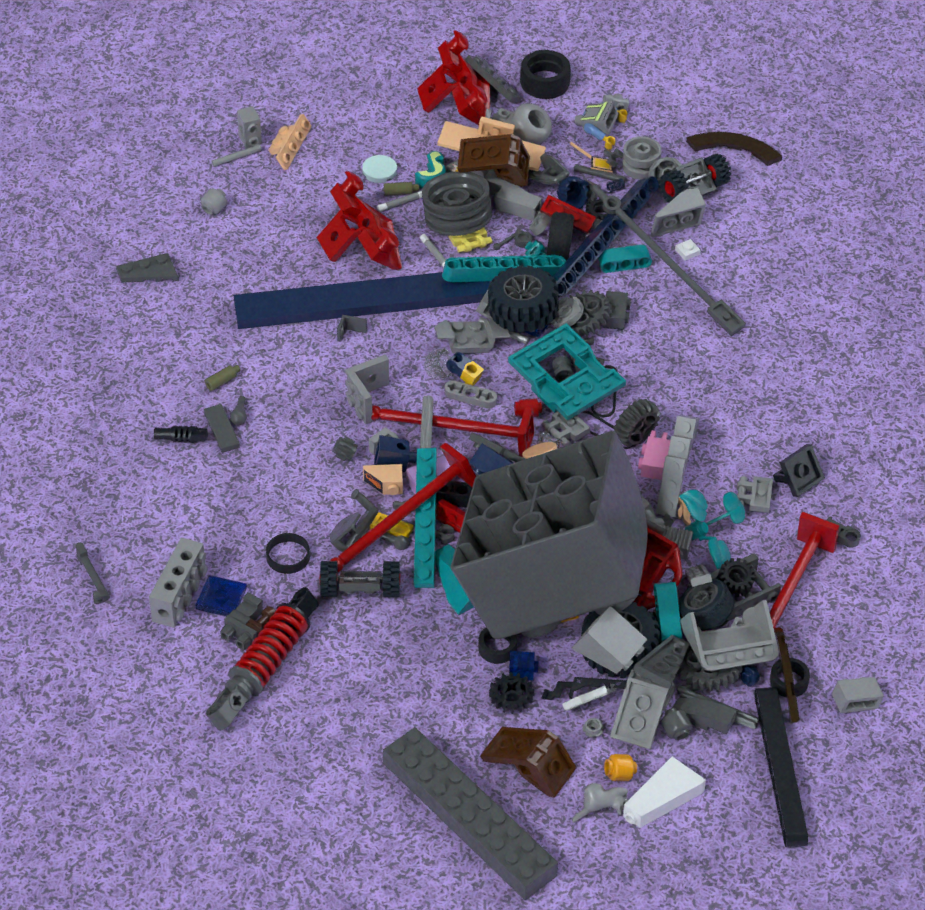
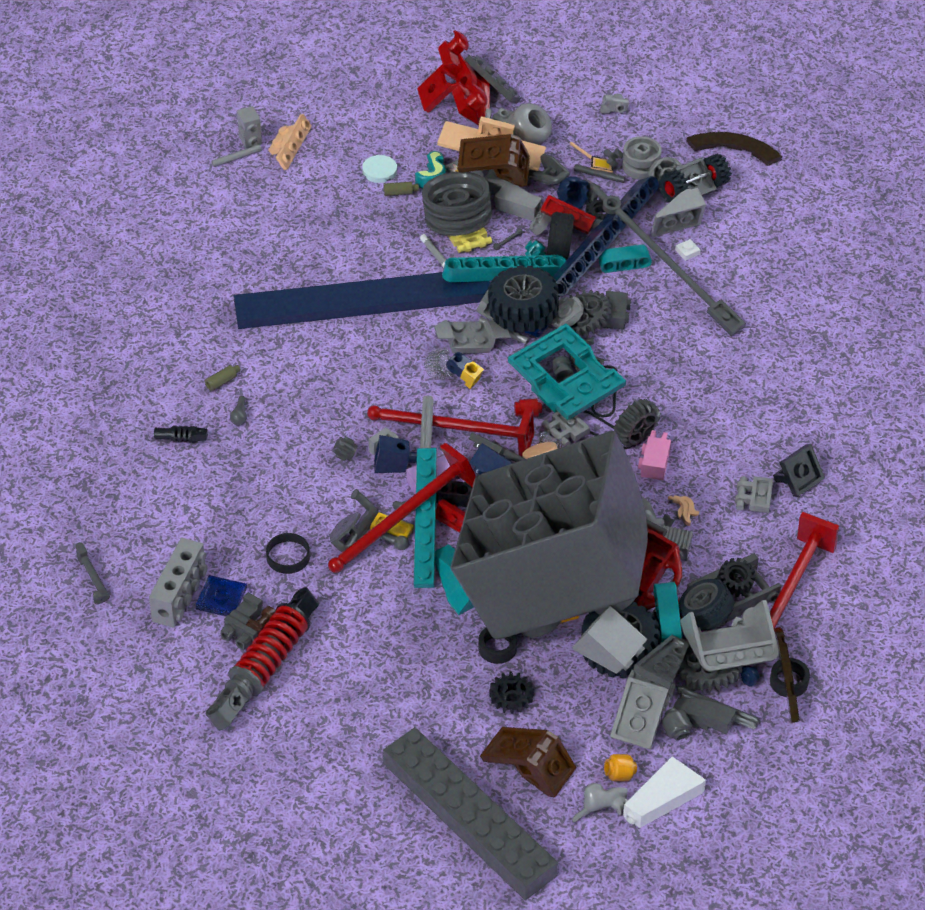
dark grey wing [116,253,179,283] -> none
light grey head [201,188,227,215] -> none
dark grey tile [204,404,240,453] -> none
red piece [316,171,402,270] -> none
plate [320,561,400,597] -> none
dark grey bracket [337,315,367,342] -> none
light grey bracket [345,355,389,424] -> none
light nougat slope [363,464,403,495] -> none
light grey bar [377,191,422,212] -> none
dark grey bar [435,524,454,544] -> none
light grey beam [445,381,497,409] -> none
clear blue brick [509,651,539,681] -> none
dark grey tile [514,231,532,248] -> none
black tyre [520,49,571,99] -> none
black piece [541,677,627,700] -> none
white tile [562,684,616,711] -> none
torso [575,101,628,150] -> none
light grey plate [583,718,603,738] -> none
dark blue piece [606,178,625,193] -> none
light grey arch [656,414,700,517] -> none
teal plant [679,490,745,570] -> none
light grey tile [684,564,712,587] -> none
black beam [754,687,808,847] -> none
dark grey piece [826,517,861,548] -> none
light grey brick [832,677,884,713] -> none

